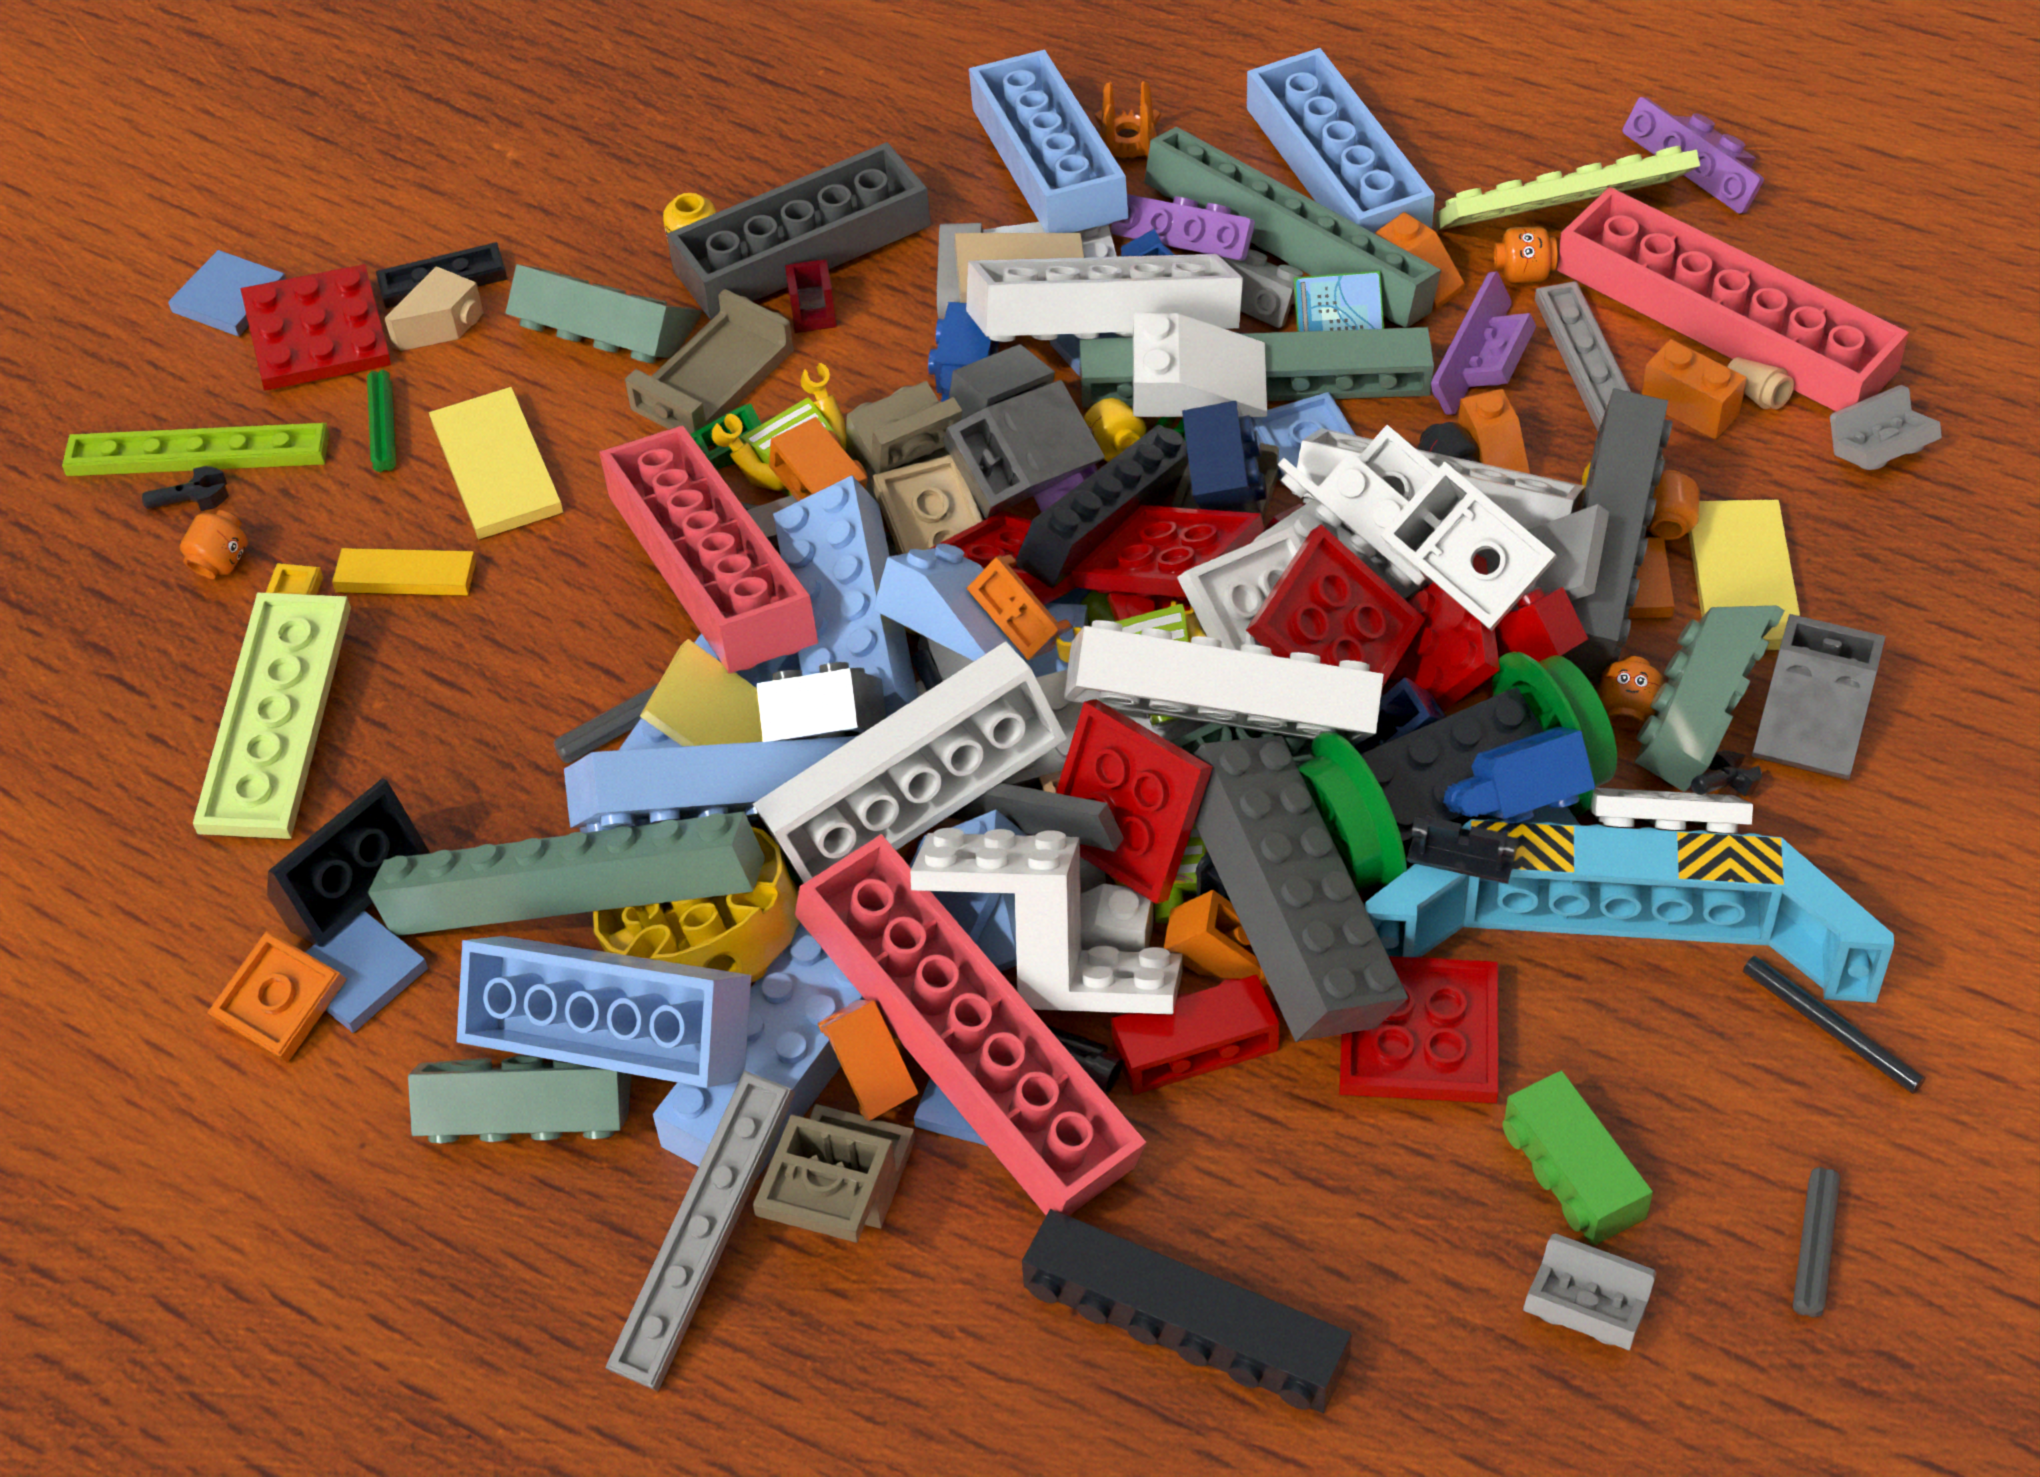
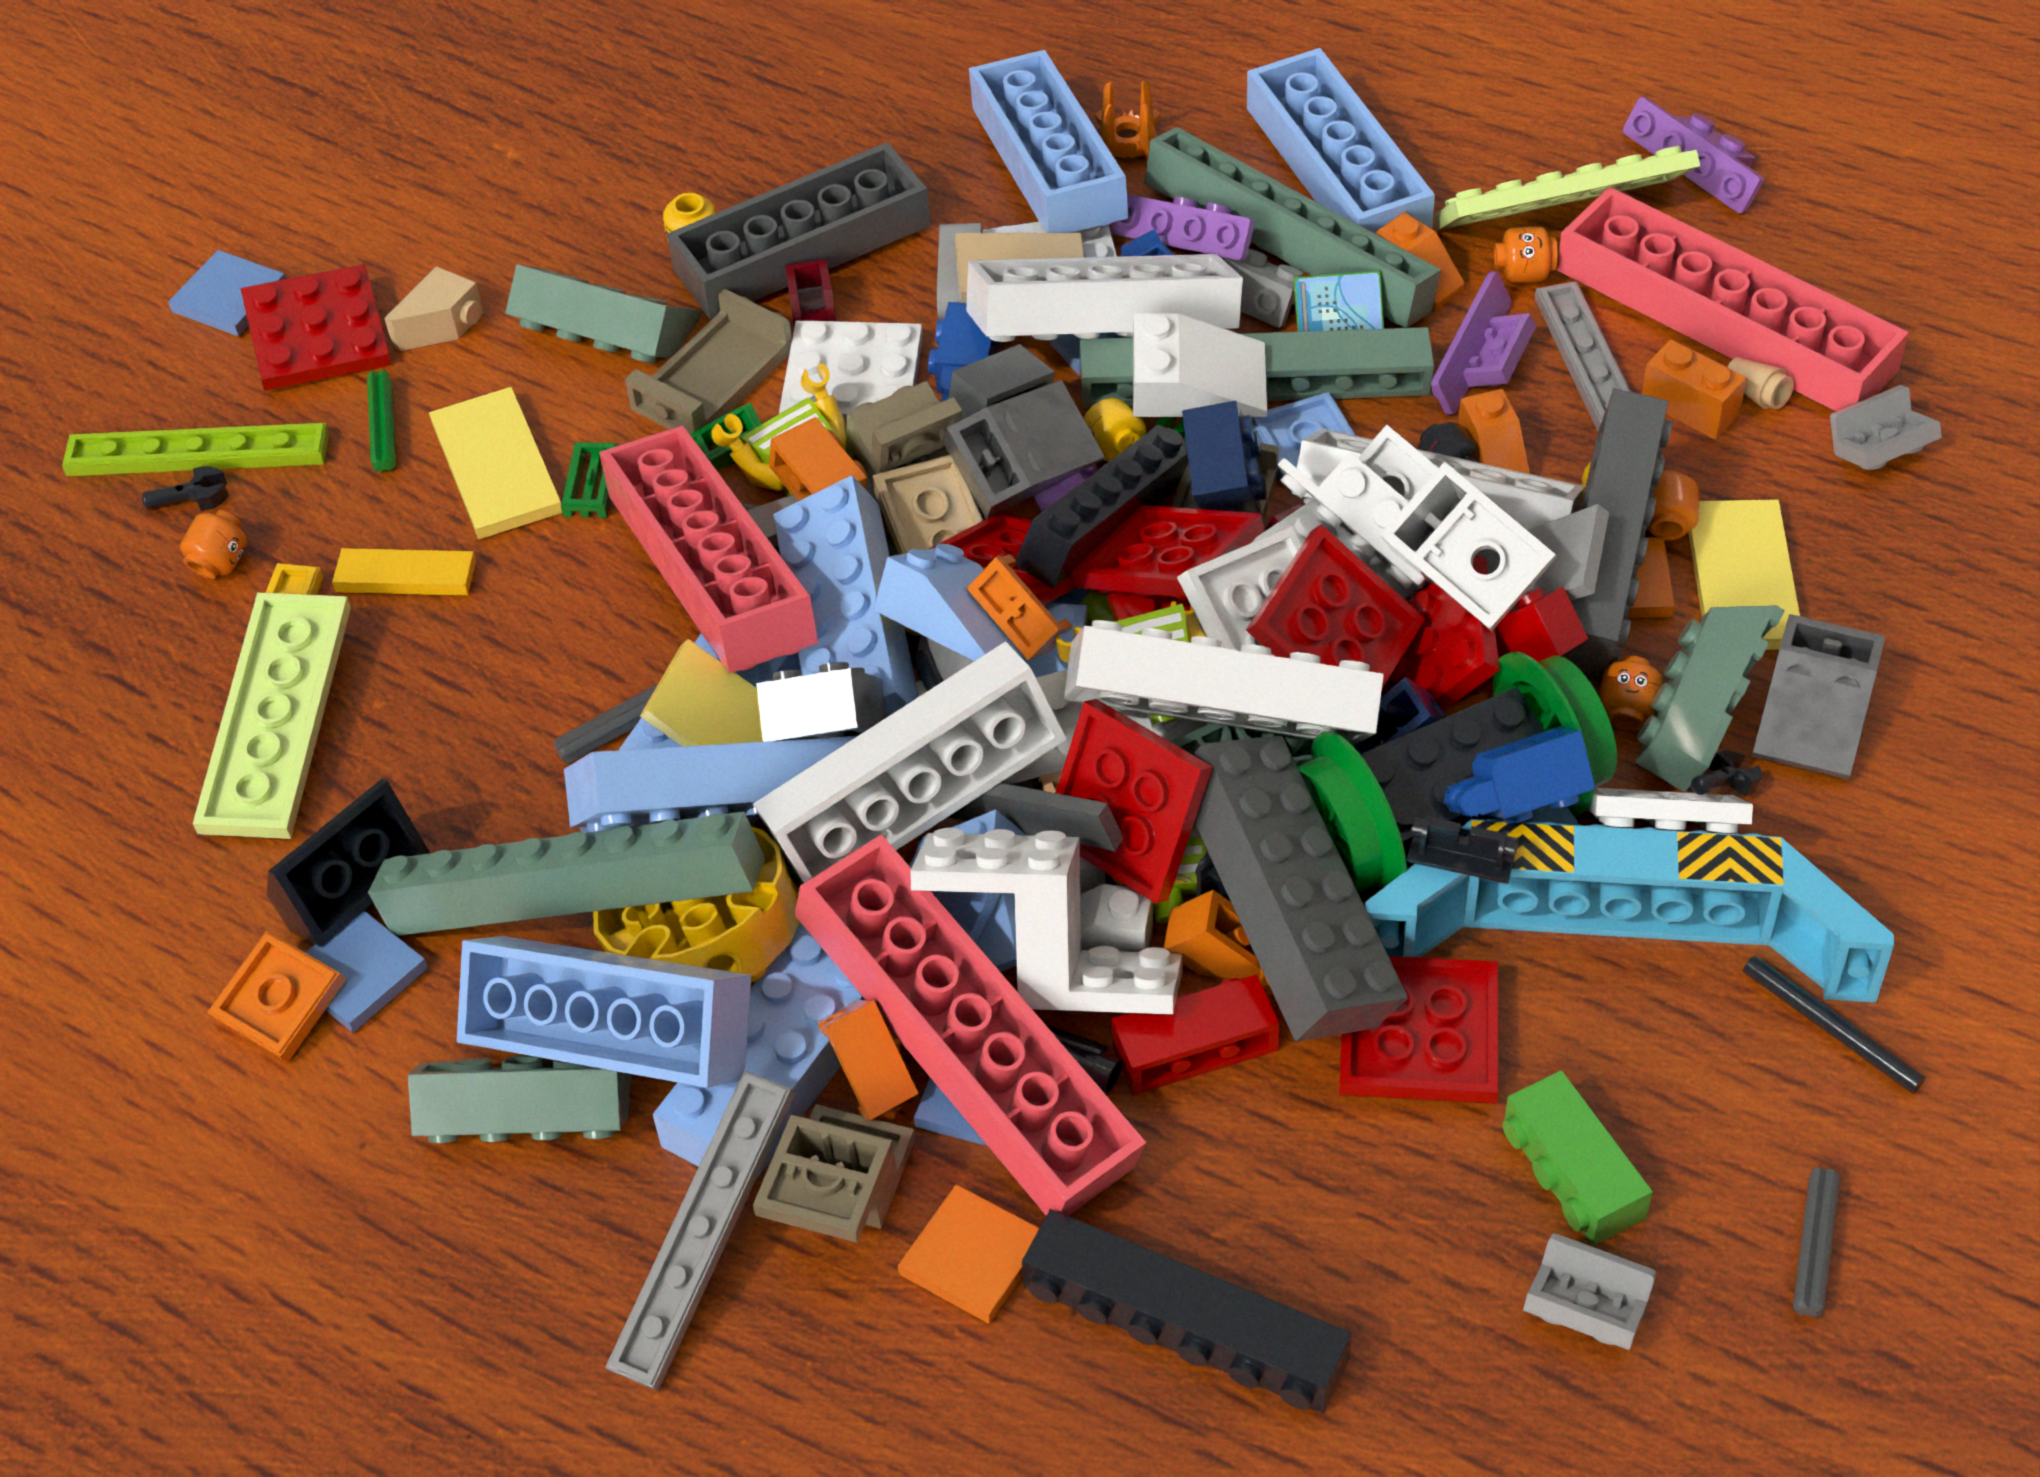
black tile [376,242,508,309] -> none
none -> green tile [561,442,618,518]
none -> white plate [779,321,923,425]
none -> orange tile [898,1184,1039,1324]

